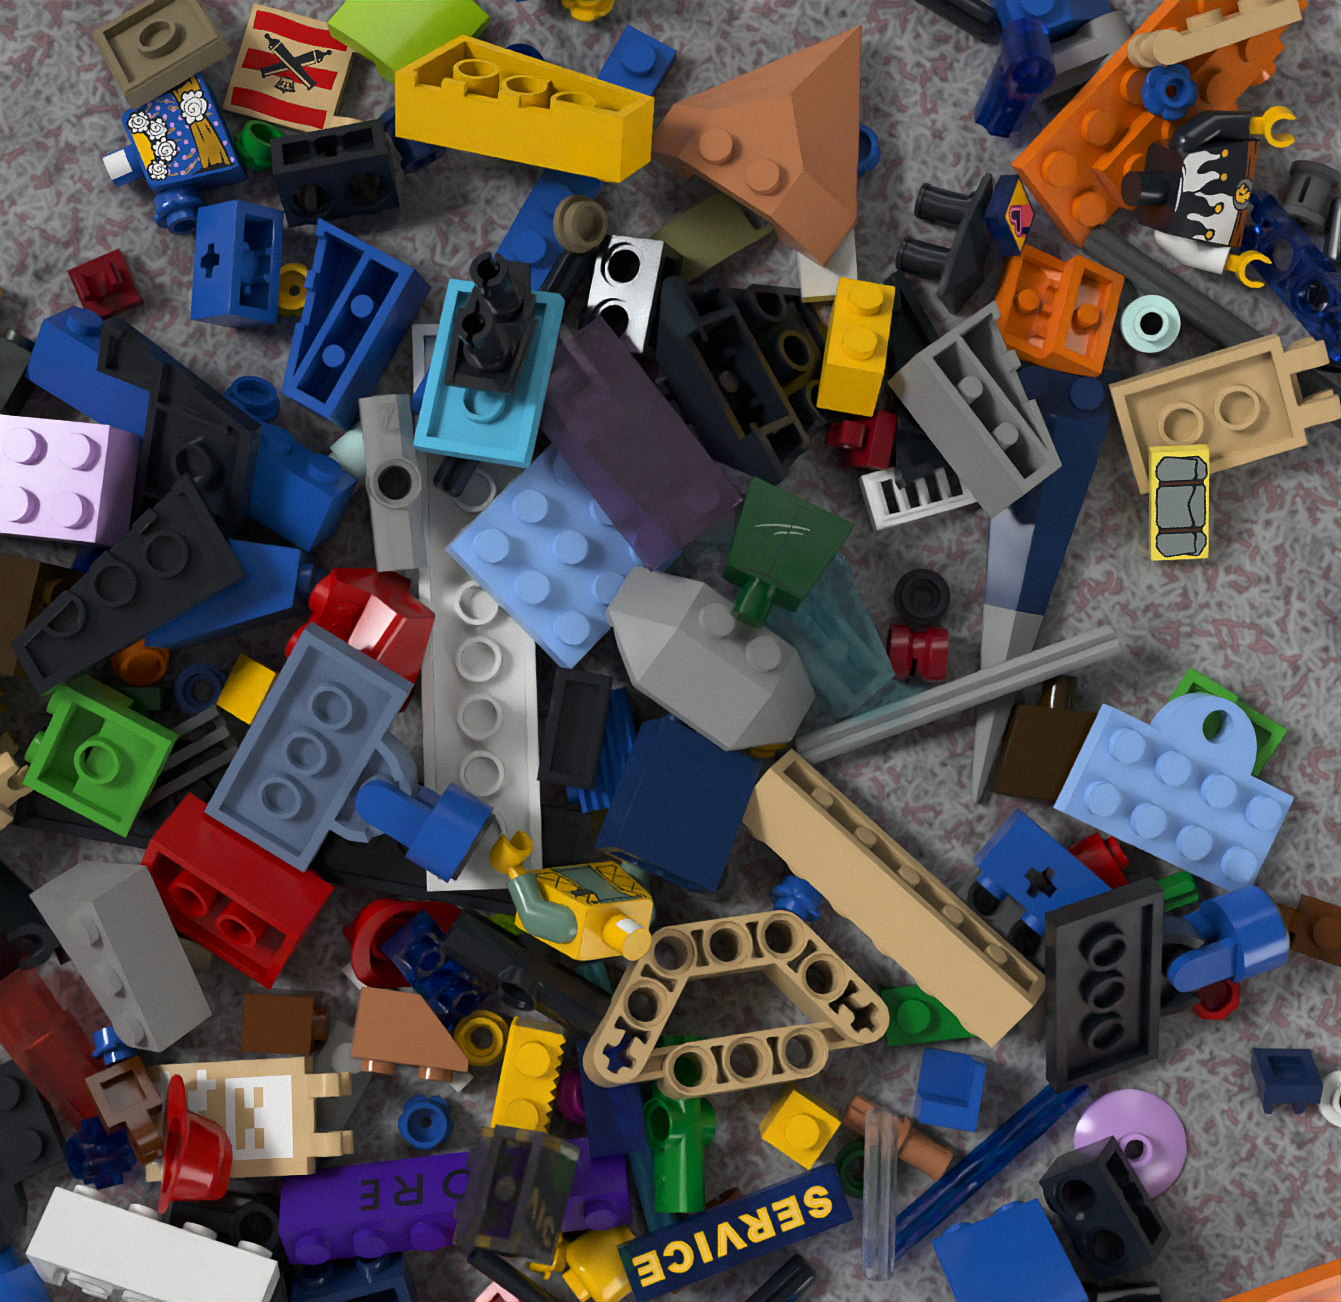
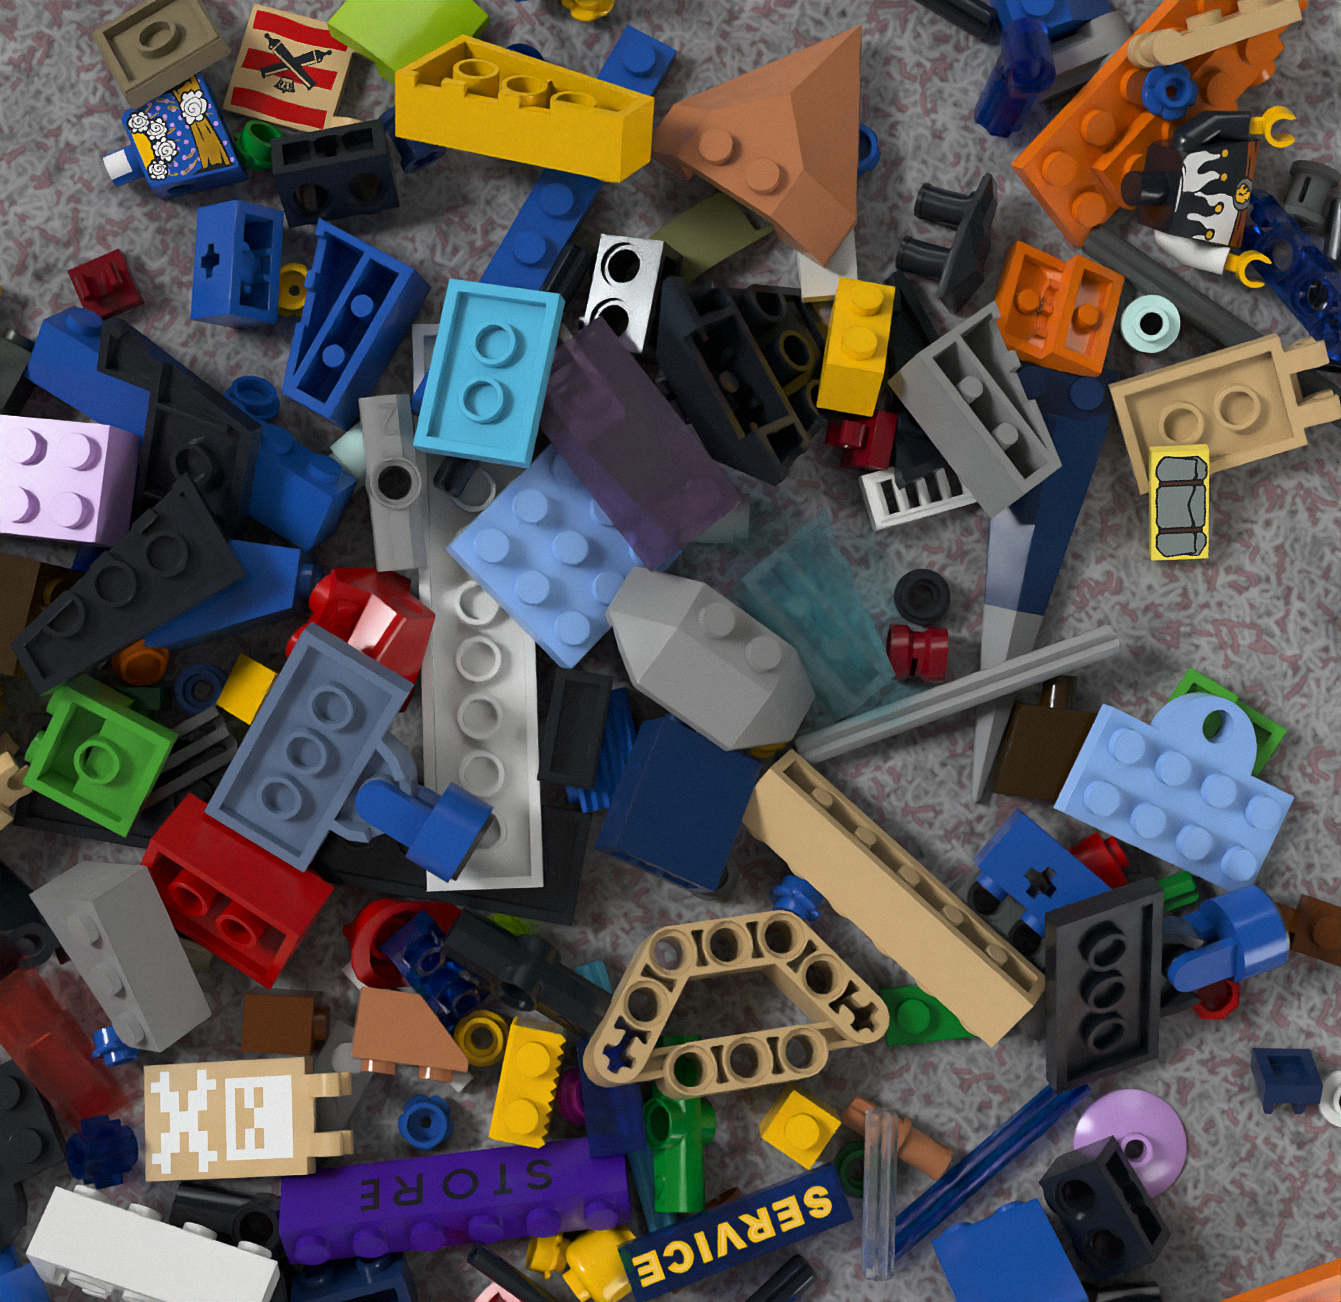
reddish brown plate [84,1055,164,1168] -> none
blue plate [154,185,208,235] -> none
red piece [158,1074,233,1215] -> none
black connector [444,252,539,396] -> none
clear smoke brick [452,1124,580,1266] -> none
torso [489,830,656,961] -> none
dark tan plate [553,195,607,253] -> none
dark green torso [722,476,855,628] -> none
blue panel [913,1047,987,1133] -> none
clear blue tile [984,174,1035,257] -> none

